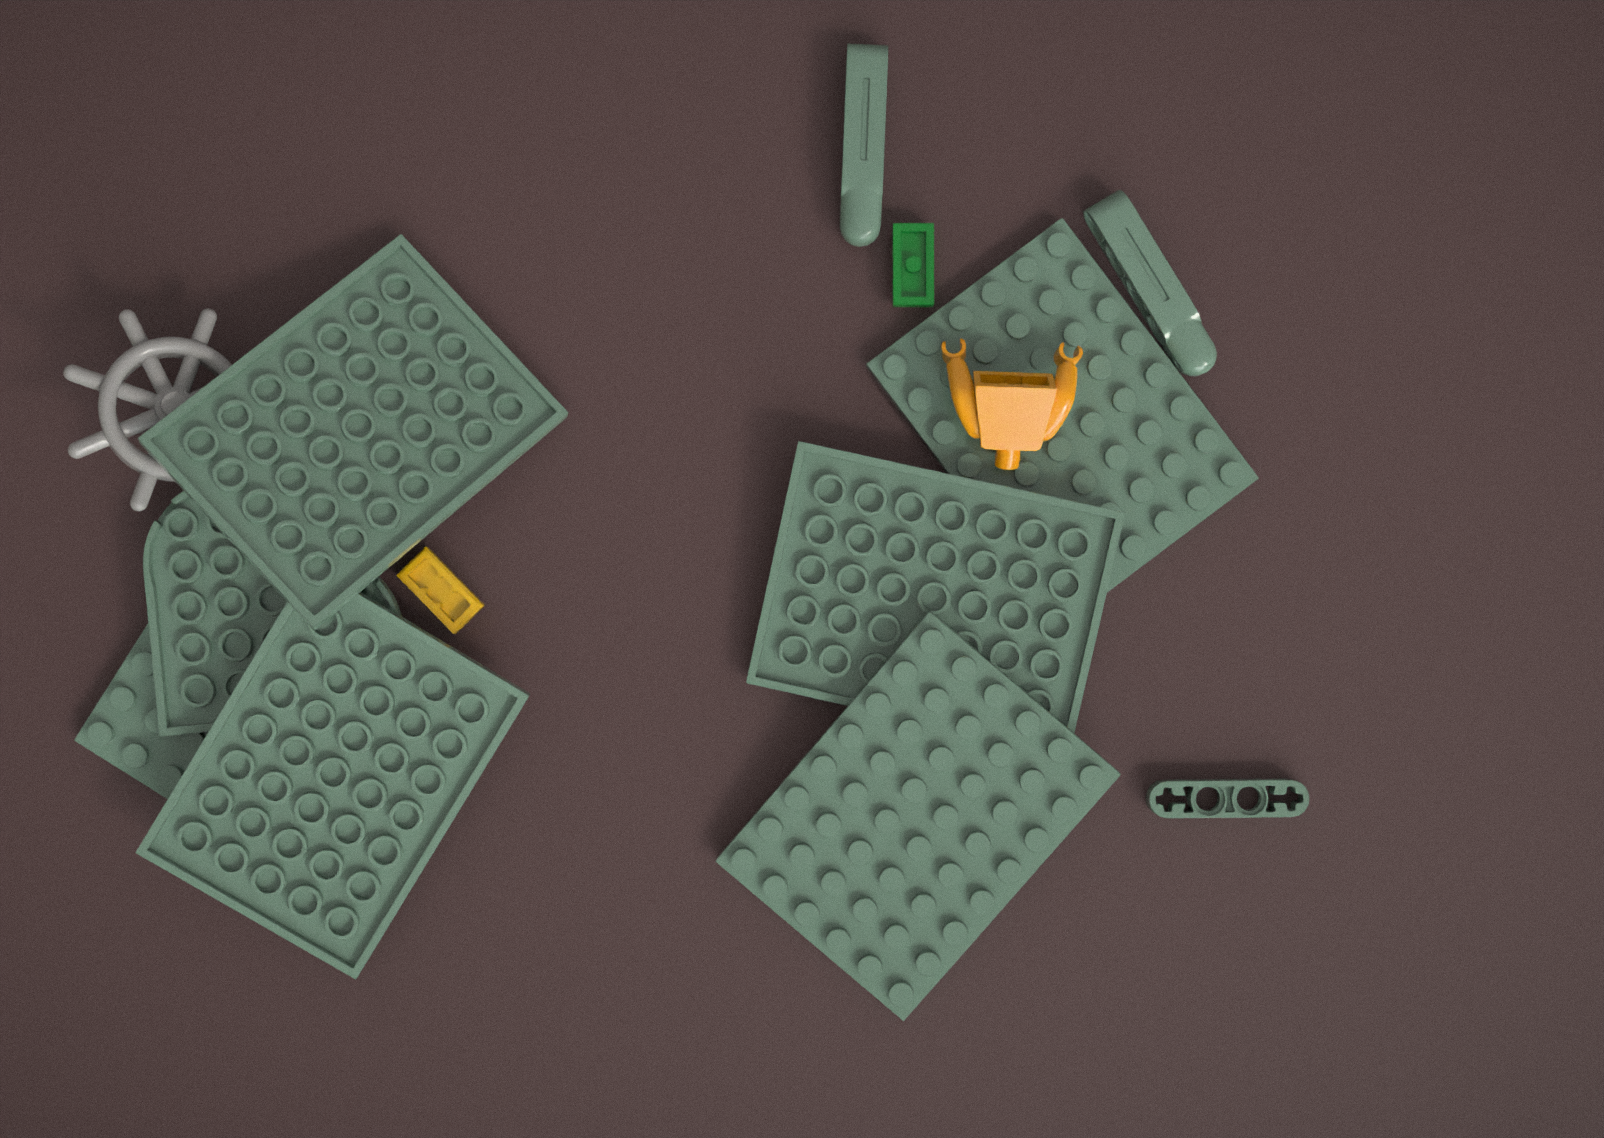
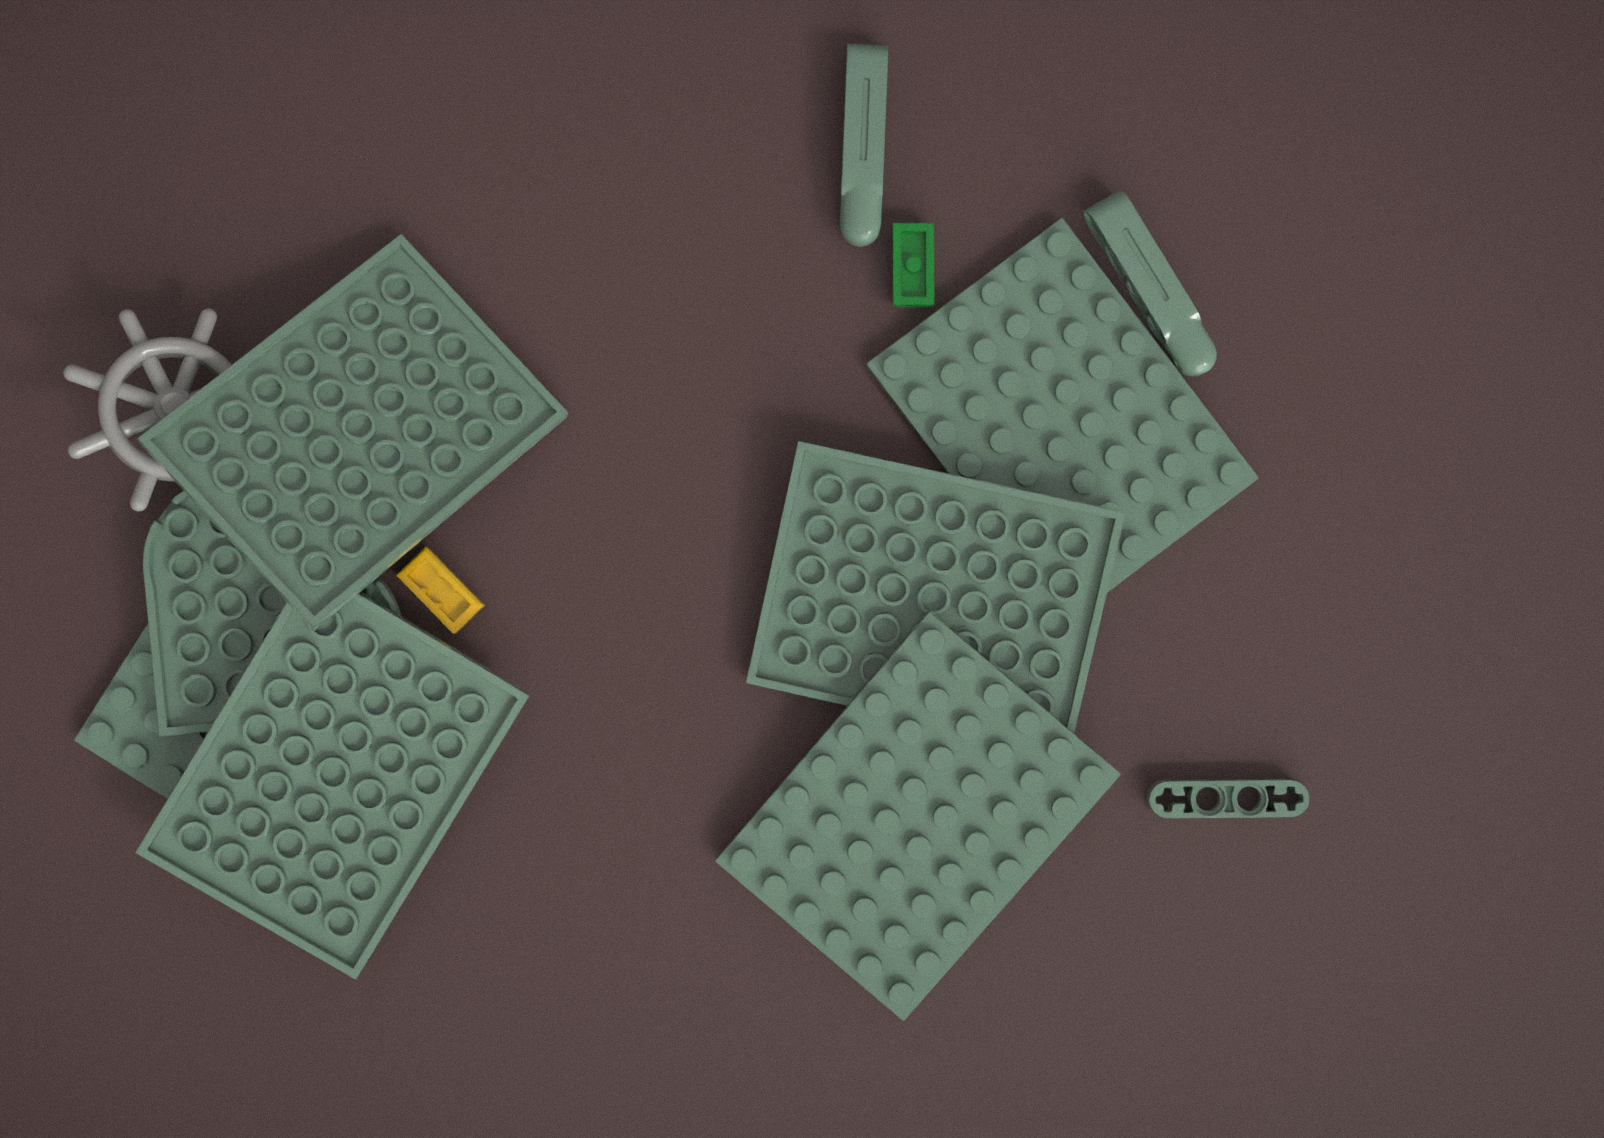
light orange torso [941,338,1083,470] -> none

